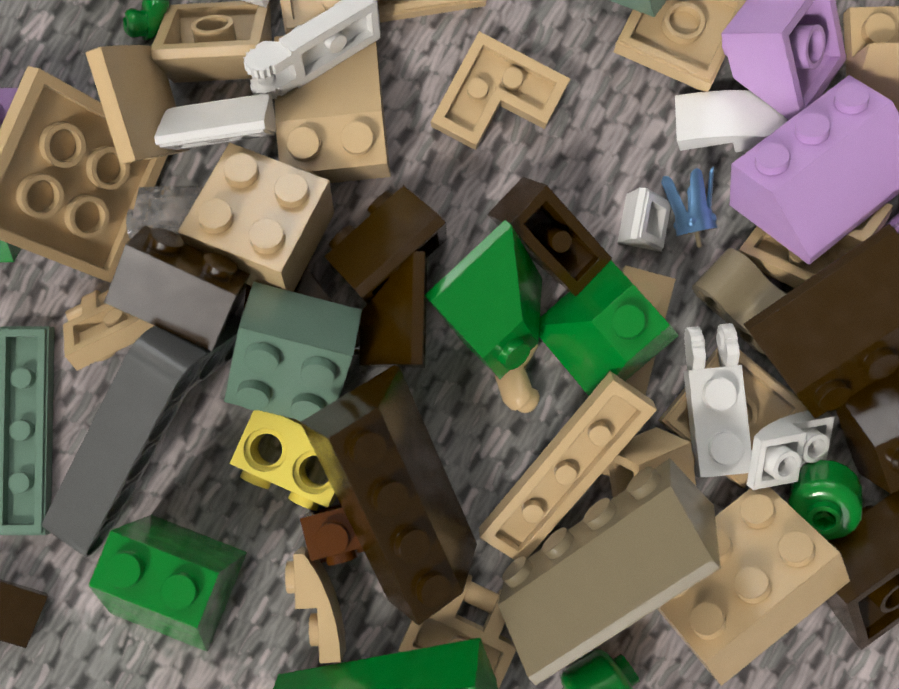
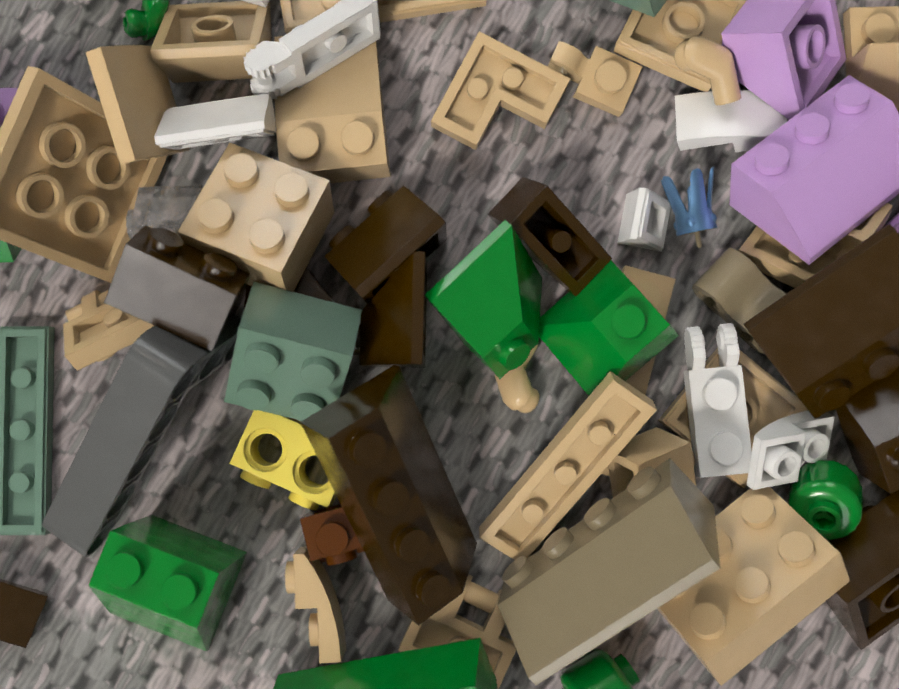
none -> tan plate [547,41,643,117]
none -> tan arm [674,37,742,105]

